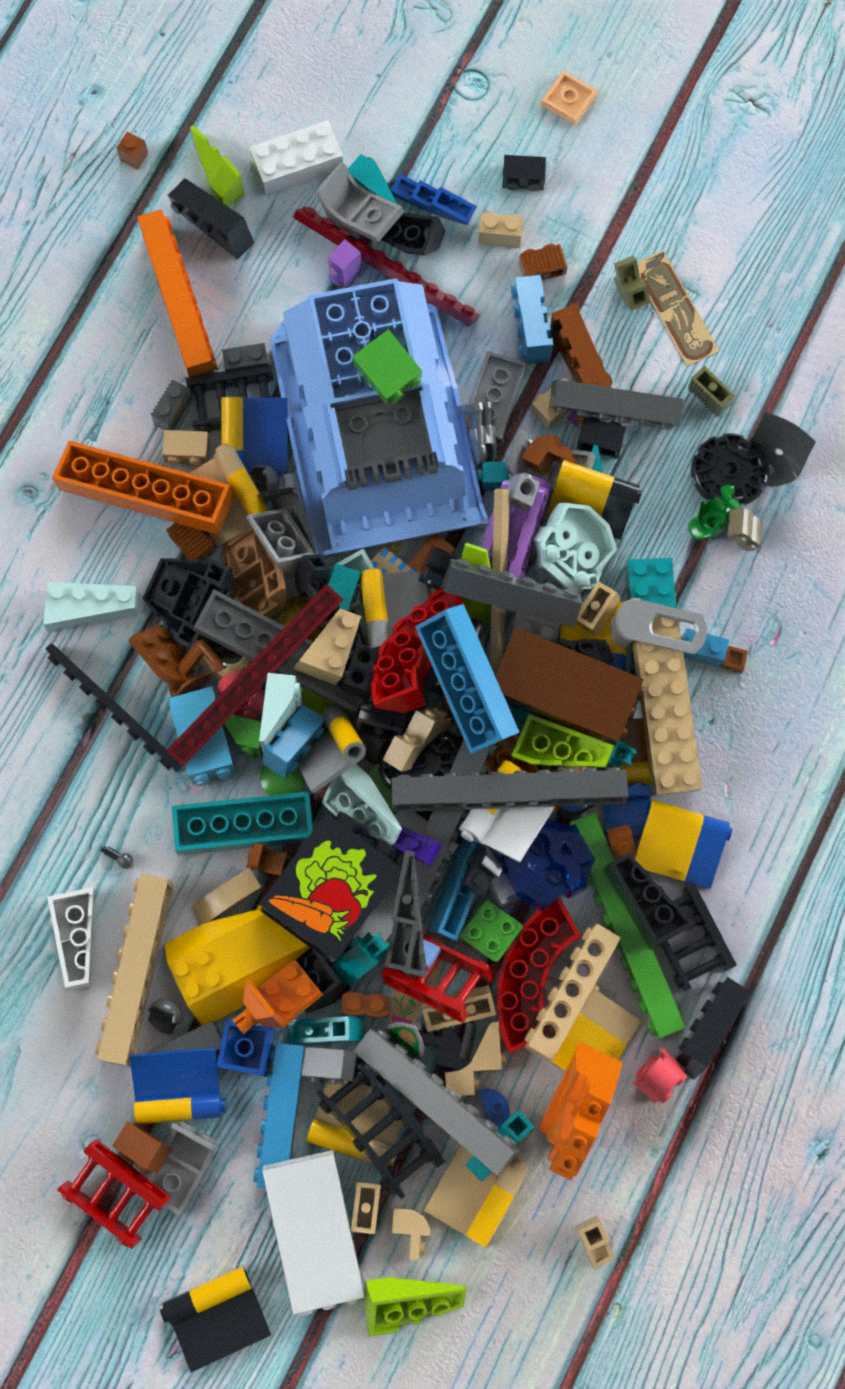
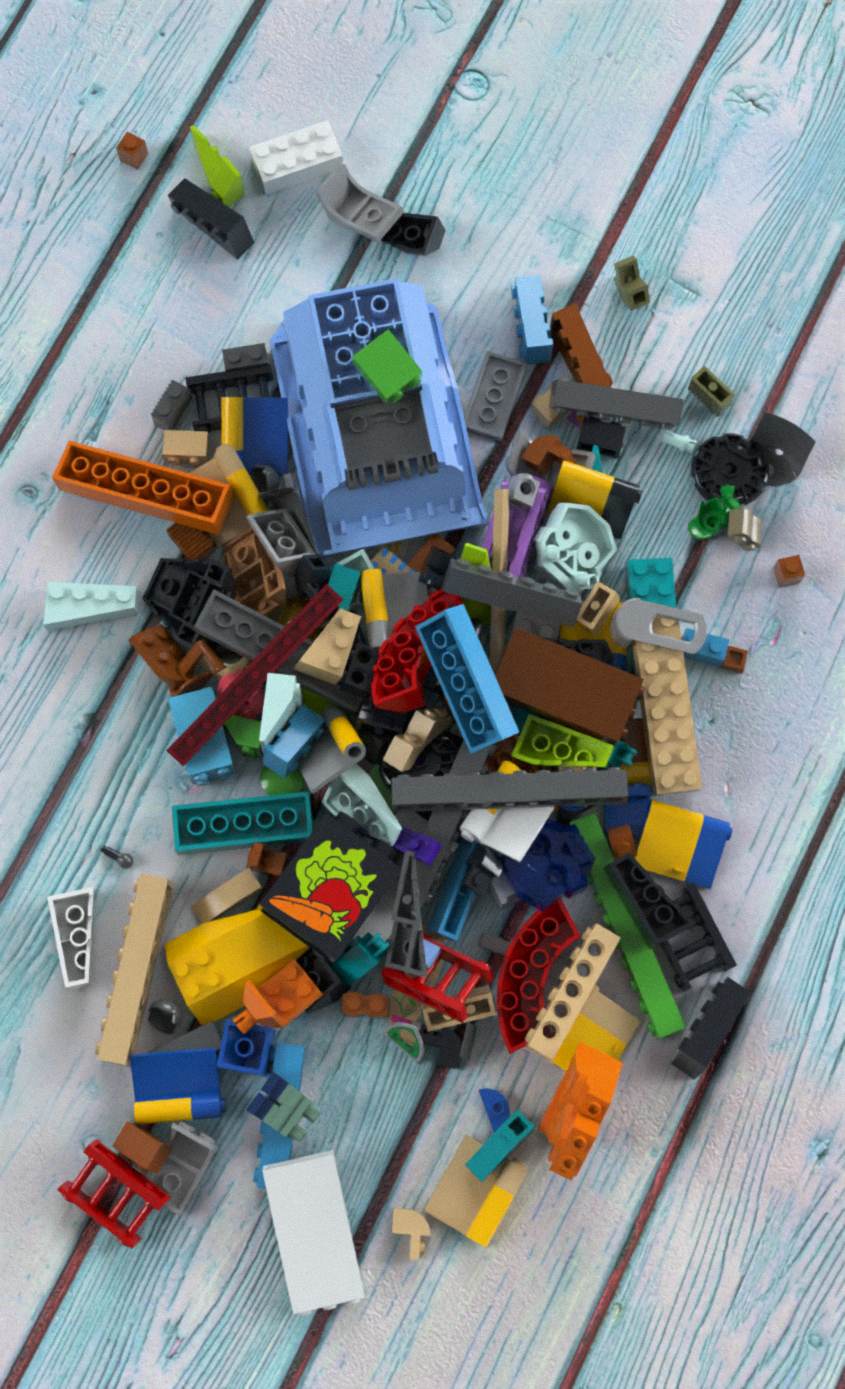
black plate [45,643,182,772] -> none
orange brick [137,209,218,377] -> none
black door [160,1266,272,1373] -> none
teal slope [289,1016,363,1044] -> none
dark red plate [293,207,480,327] -> none
brick [301,1047,356,1085] -> none
tan door [306,1079,410,1168] -> none
black fence [316,1057,445,1199] -> none
medium lavender brick [327,239,362,288] -> none
teal slope [348,154,397,204] -> none
tan brick [351,1182,381,1234] -> none
light grey brick [353,1028,519,1175] -> none
lime wedge [364,1277,466,1337] -> none
blue slope [391,173,477,225] -> none
tan arch [445,1022,506,1096] -> none
flat silver piece [457,401,497,465] -> none
bright green bracket [459,900,523,962] -> none
tan brick [478,212,523,248] -> none
teal brick [478,462,509,490] -> none
black brick [502,155,546,191] -> none
dark orange brick [519,244,568,280] -> none
light nougat tile [541,71,598,125] -> none
tan brick [575,1216,616,1269] -> none
coral brick [632,1048,687,1104] -> none
sticker [637,250,719,366] -> none
none -> sand green hips [246,1072,321,1142]
none -> light aqua pin [662,430,697,454]
none -> dark orange brick [773,555,805,588]

